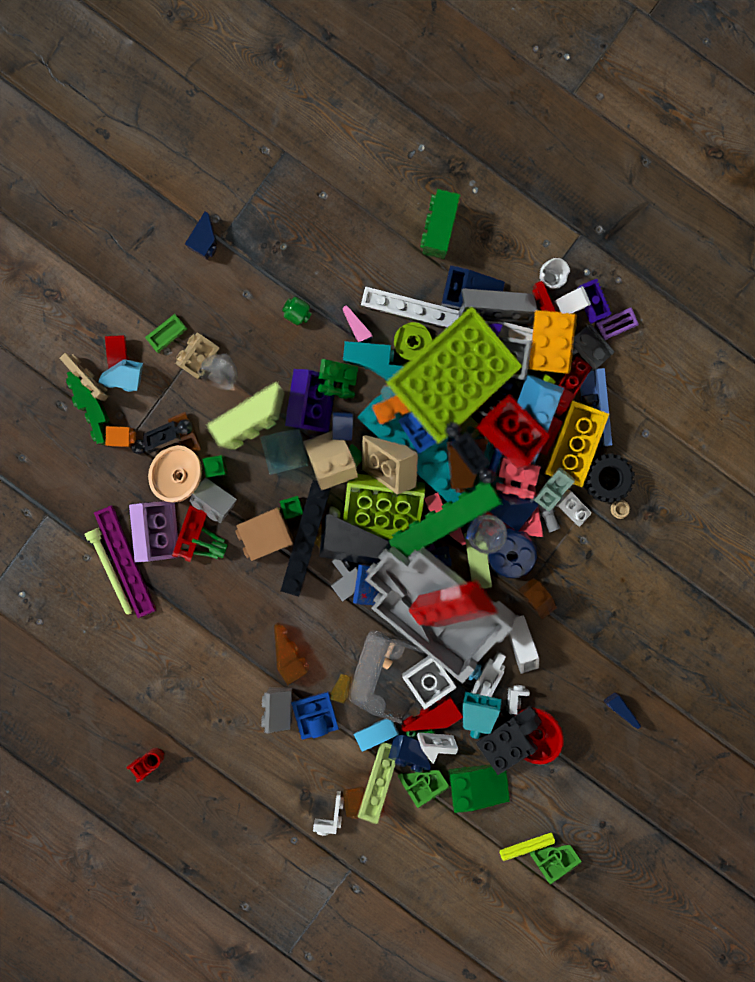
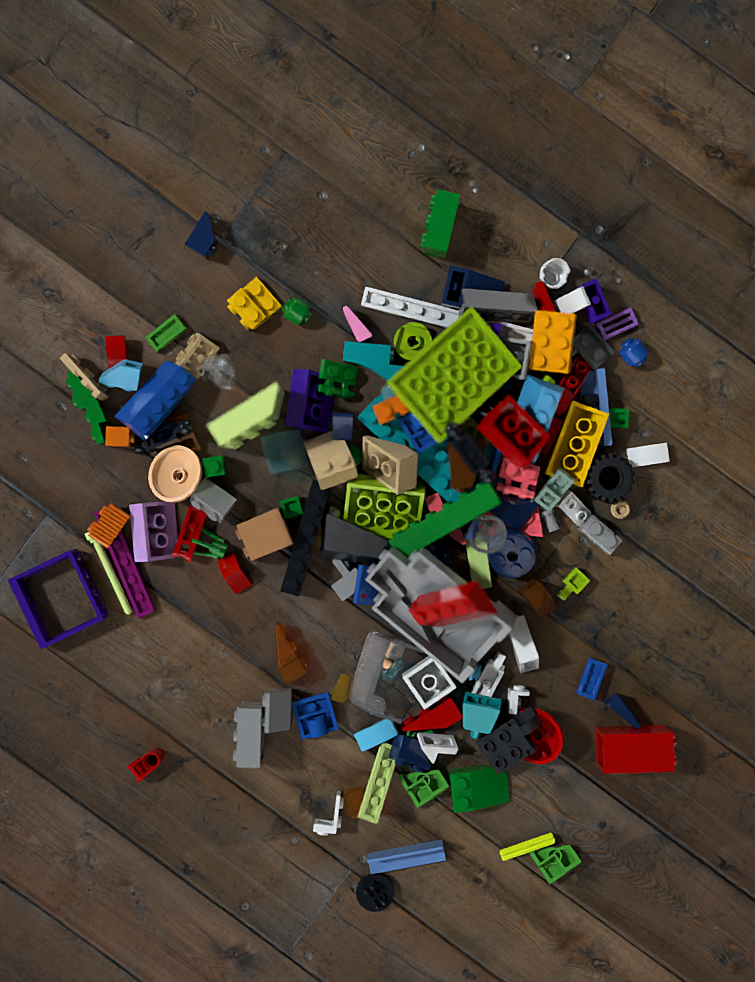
none -> dark purple window [8,549,108,649]
none -> orange brick [87,503,130,549]
none -> blue slope [115,360,196,441]
none -> red slope [217,552,253,594]
none -> yellow plate [227,277,282,331]
none -> light grey brick [233,701,265,768]
none -> black plate [356,873,394,912]
none -> medium blue panel [367,840,446,874]
none -> clear light blue arm [382,658,404,682]
none -> lime plate [556,567,590,600]
none -> blue plate [576,657,608,700]
none -> light grey brick [578,515,623,555]
none -> red brick [595,725,677,774]
none -> green plate [609,408,629,429]
none -> blue head [619,338,649,367]
none -> white slope [627,443,670,467]

